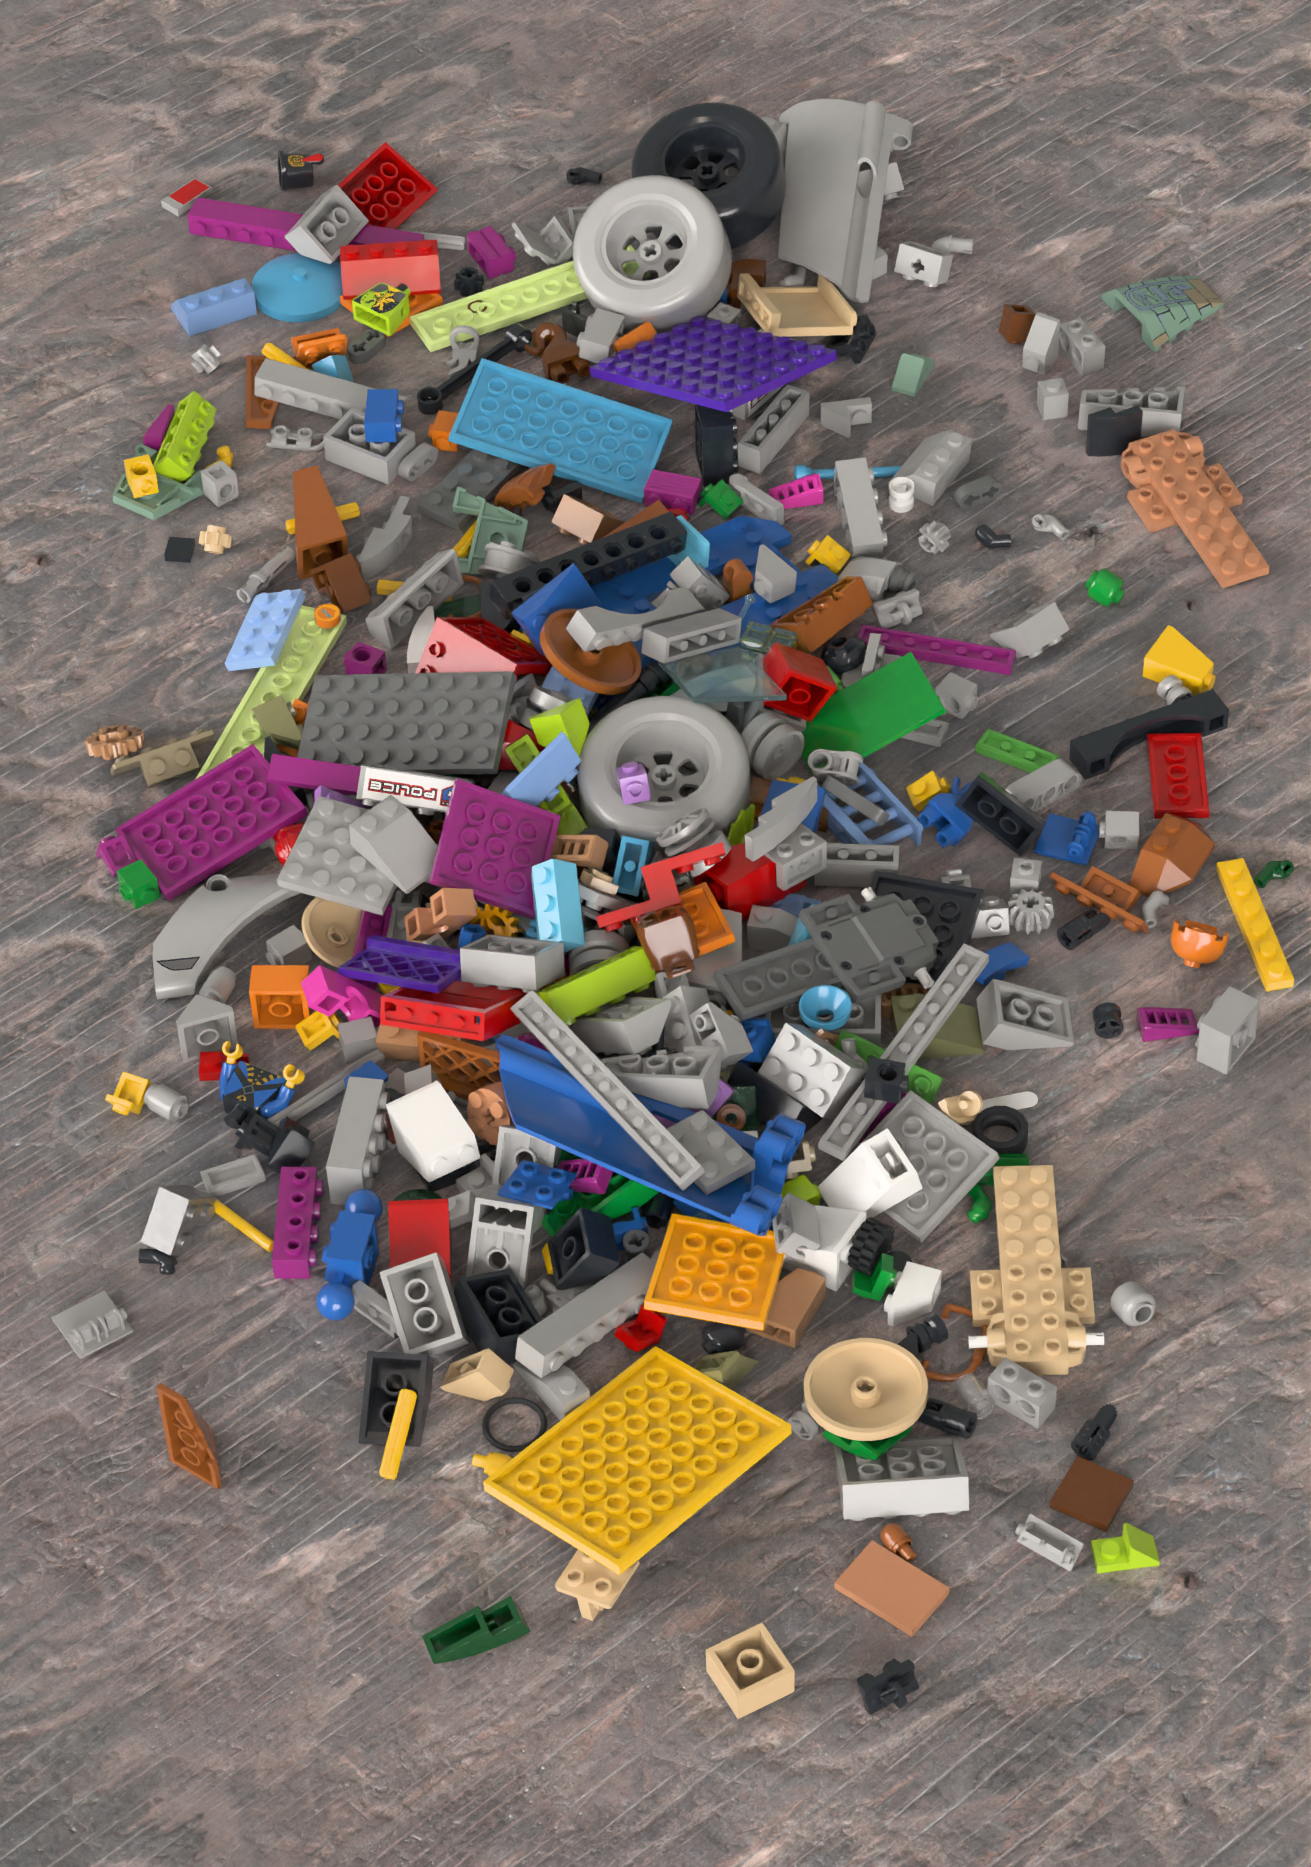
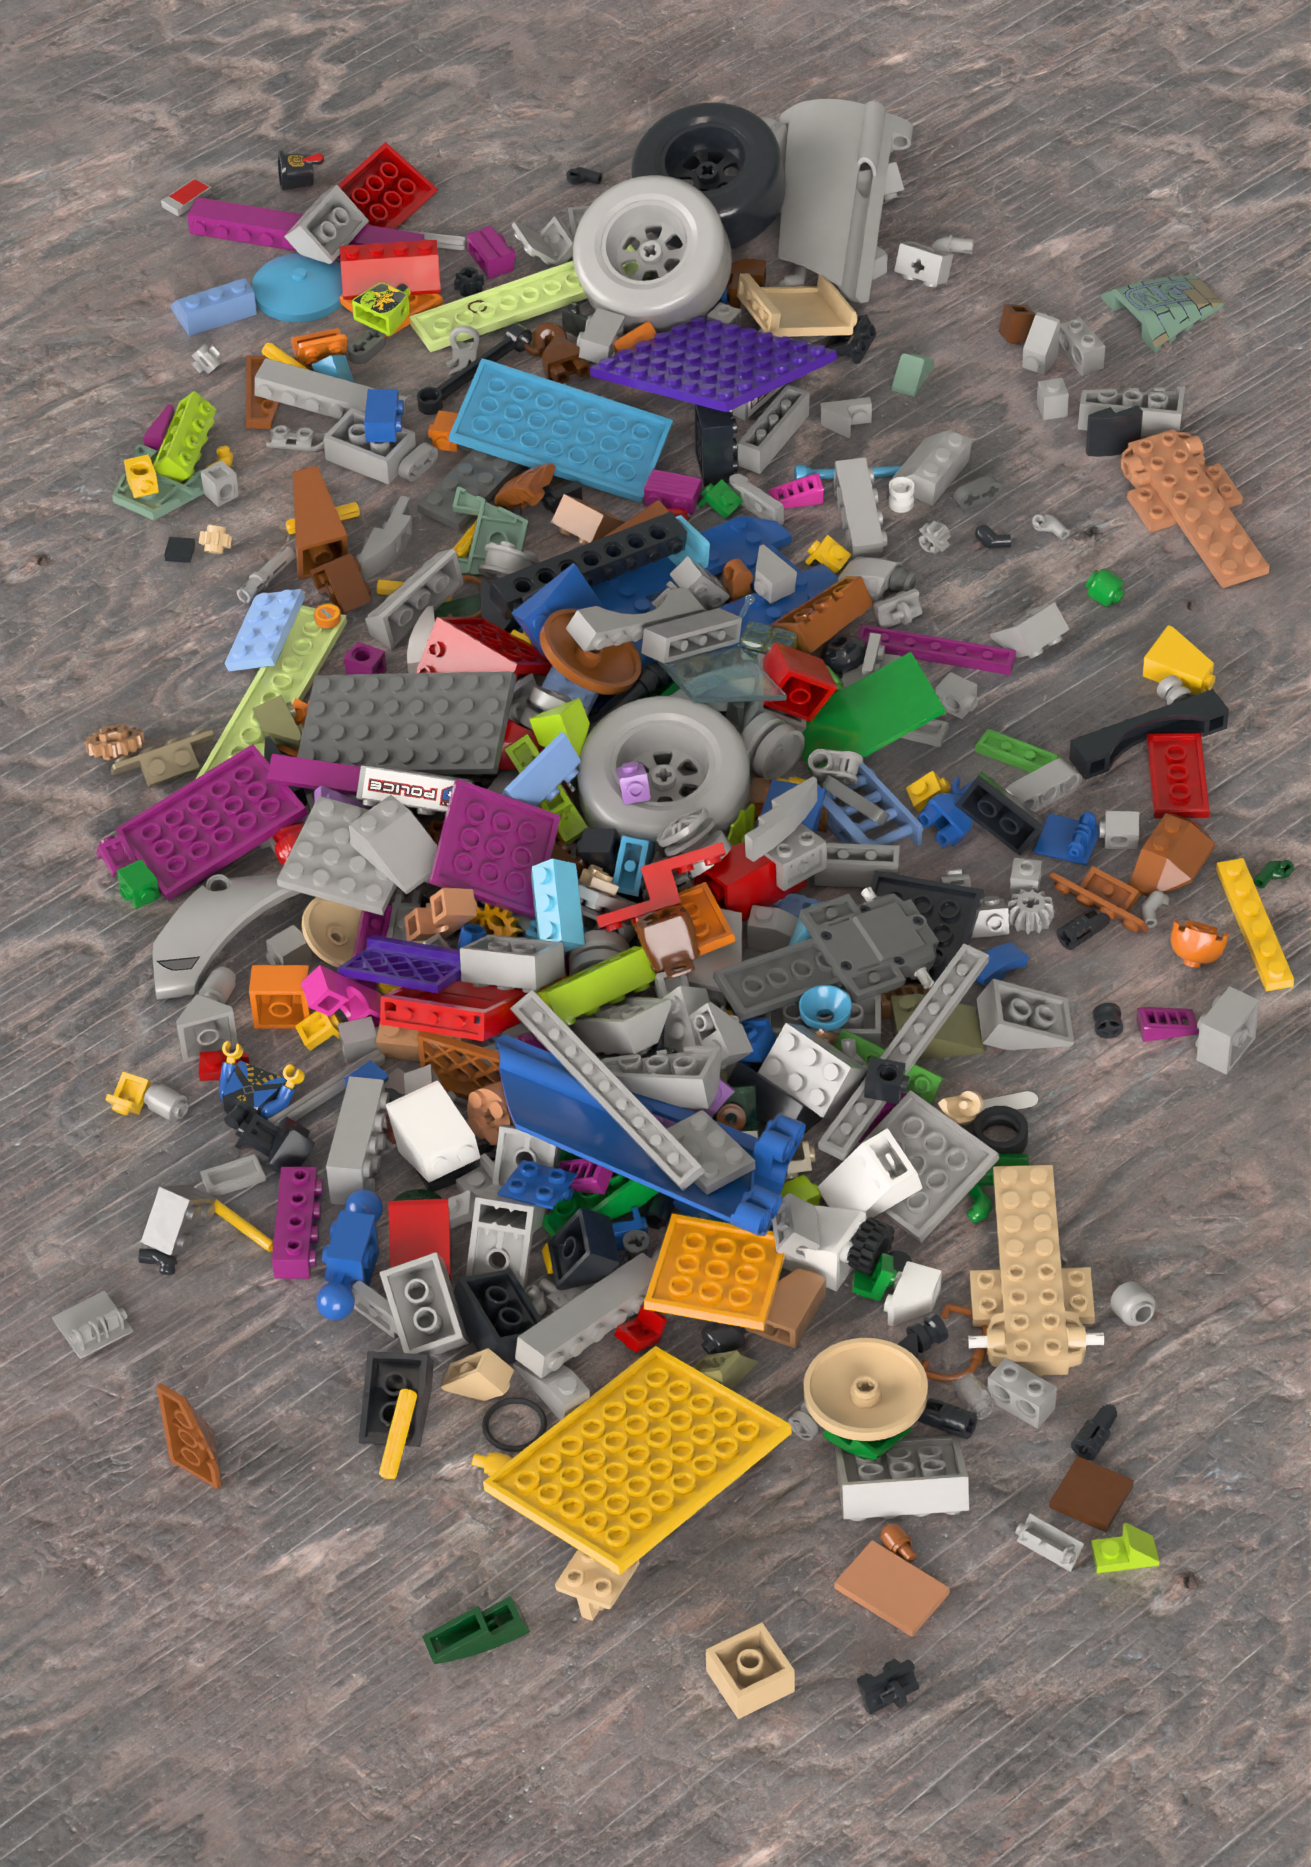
medium nougat slope [550,835,608,868] -> none

